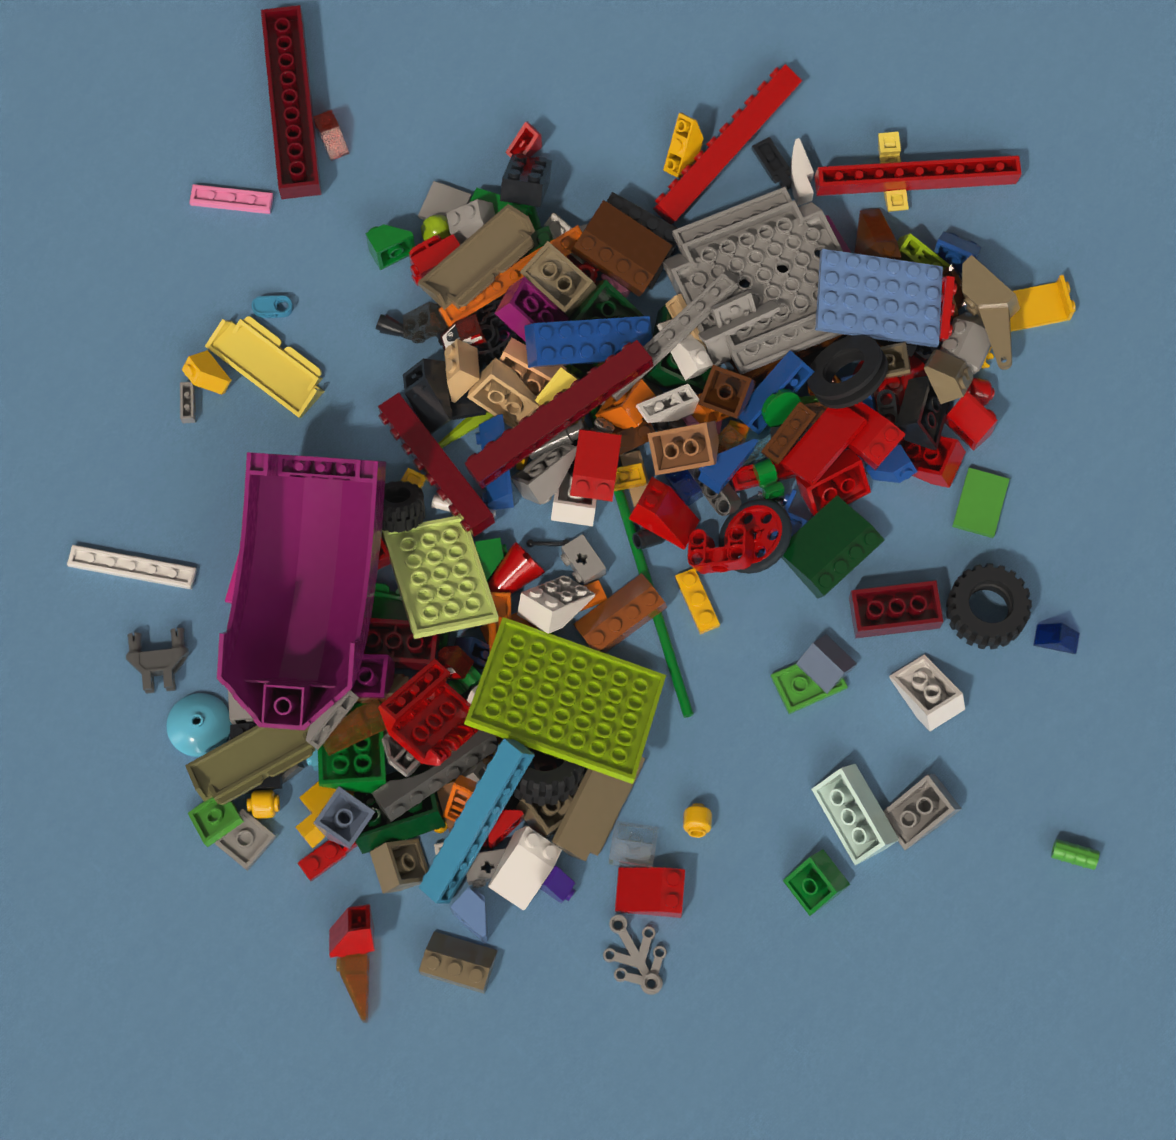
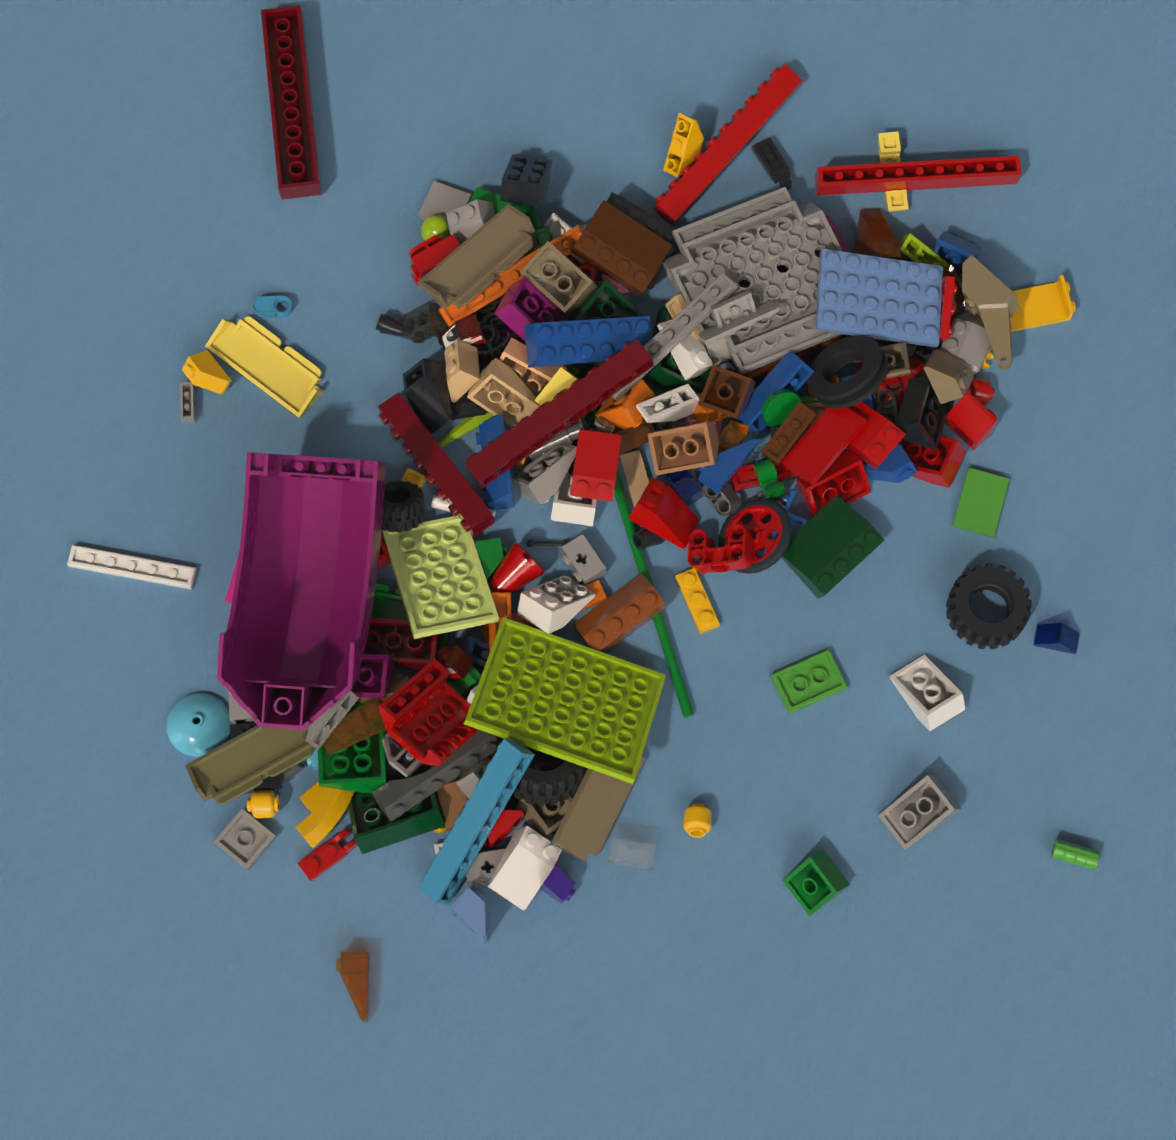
dark grey connector [126,628,189,694] -> none
bright green plate [188,797,244,847] -> none
bright pink tile [189,184,273,214] -> none
clear red slope [313,109,349,161] -> none
sand blue slope [313,787,375,849] -> none
red slope [329,904,375,958] -> none
green slope [365,224,415,270] -> none
dark tan slope [370,839,428,894] -> none
dark tan slope [419,931,498,994] -> none
orange slope [443,775,477,822] -> none
red slope [505,121,542,158] -> none
light grey plant [603,915,666,995] -> none
yellow plate [614,463,646,491] -> none
red slope [615,867,685,918] -> none
white slope [790,138,814,206] -> none
sand blue slope [796,634,857,694] -> none
light aqua slope [812,764,899,865] -> none
dark red brick [849,580,943,639] -> none

